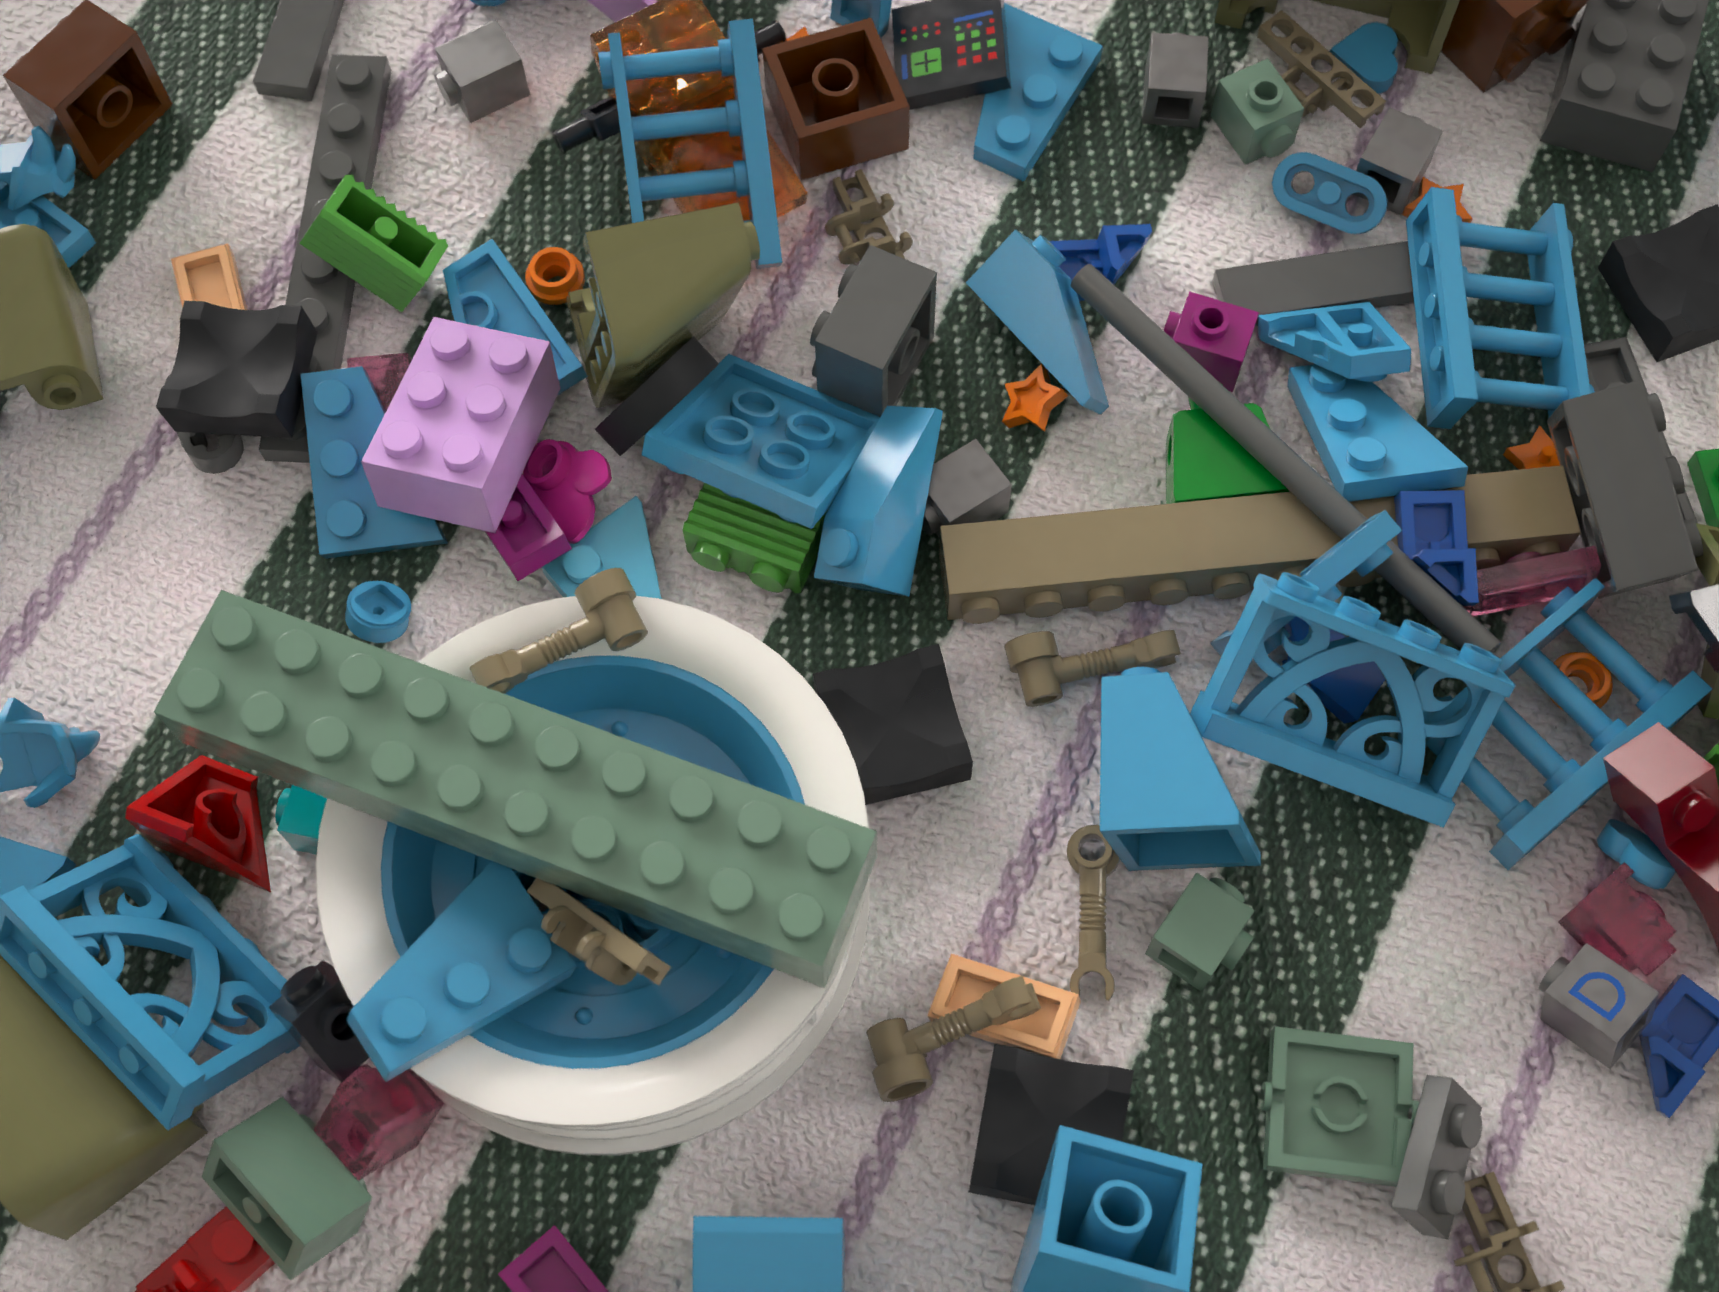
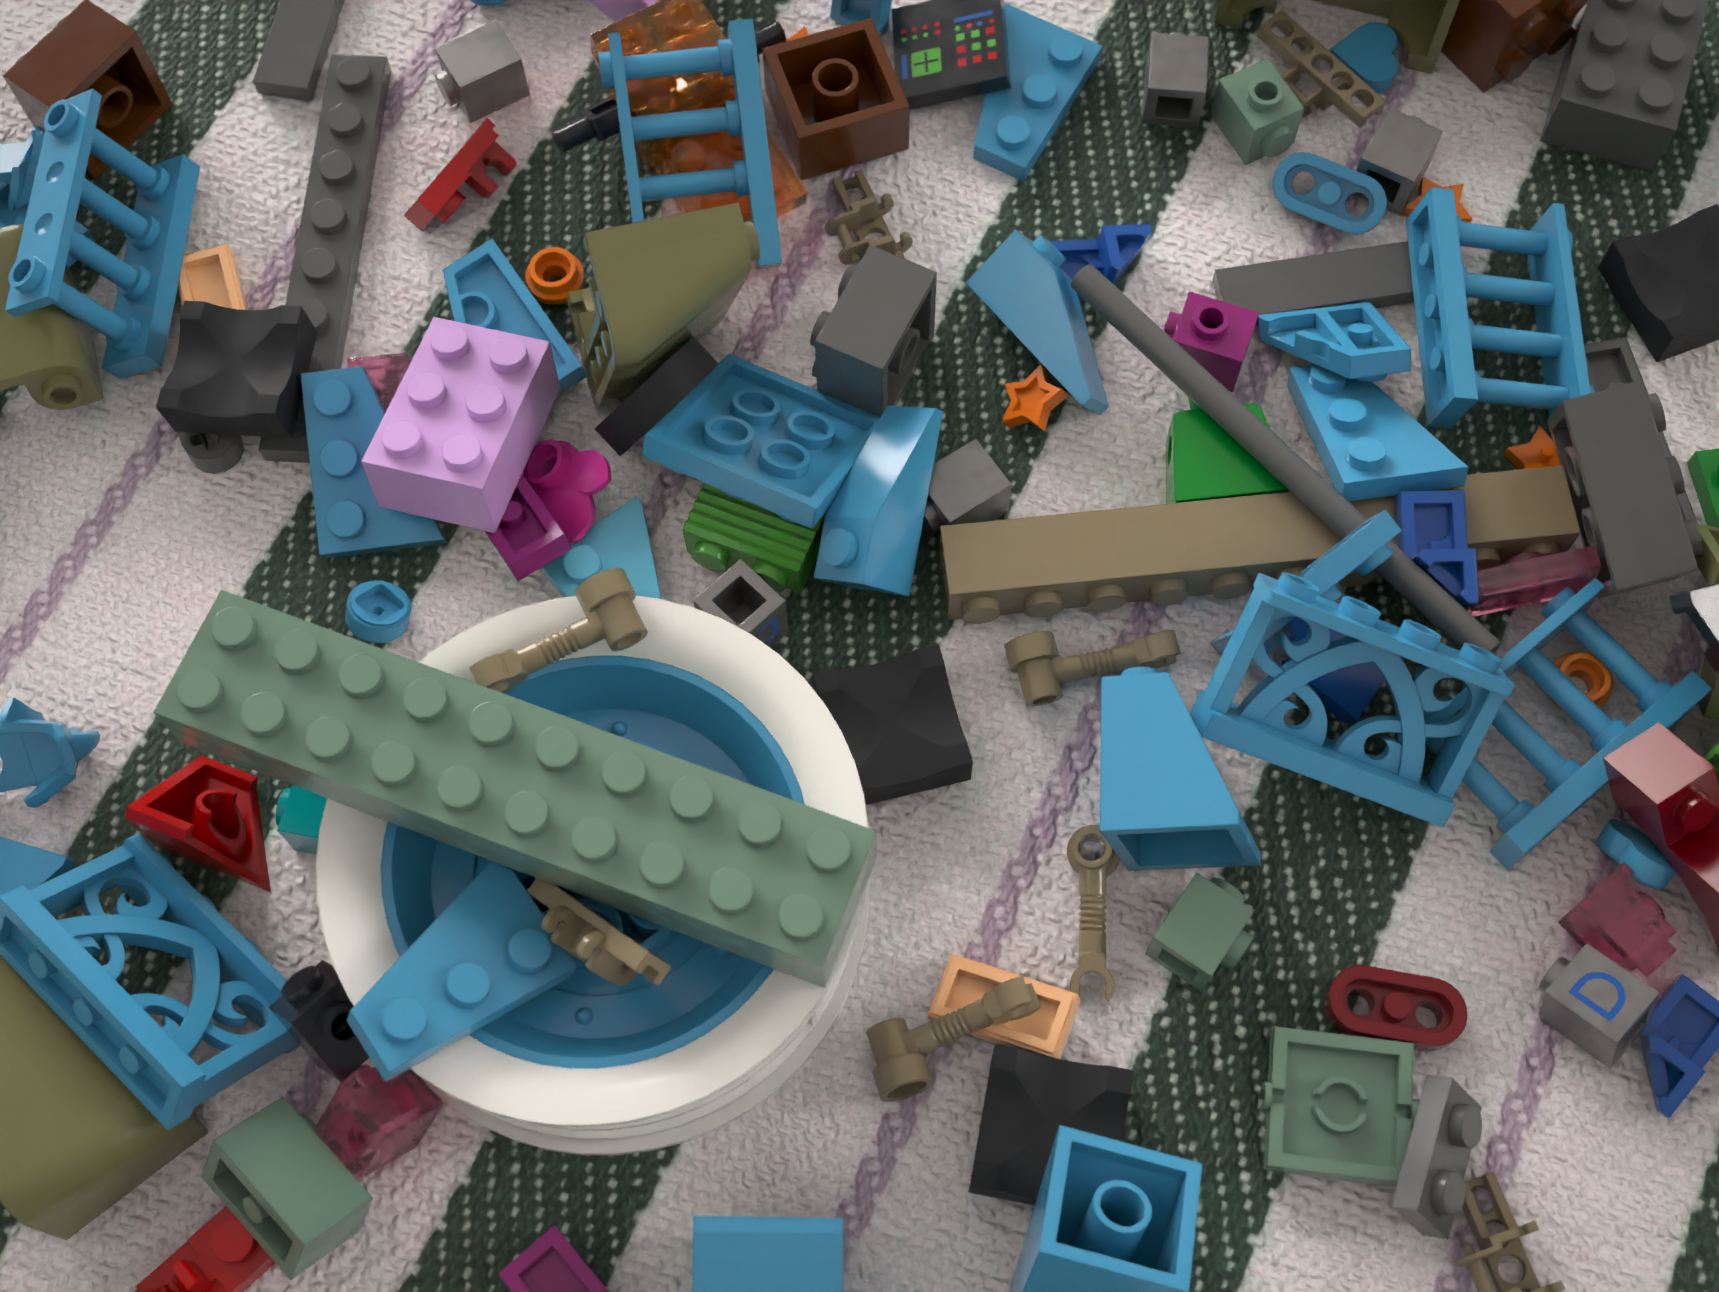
bright green brick [299,175,448,312] -> none
none -> dark azure fence [5,89,200,379]
none -> red plate [403,118,517,231]
none -> flat silver brick [693,559,788,647]
none -> dark red plate [1324,965,1467,1051]

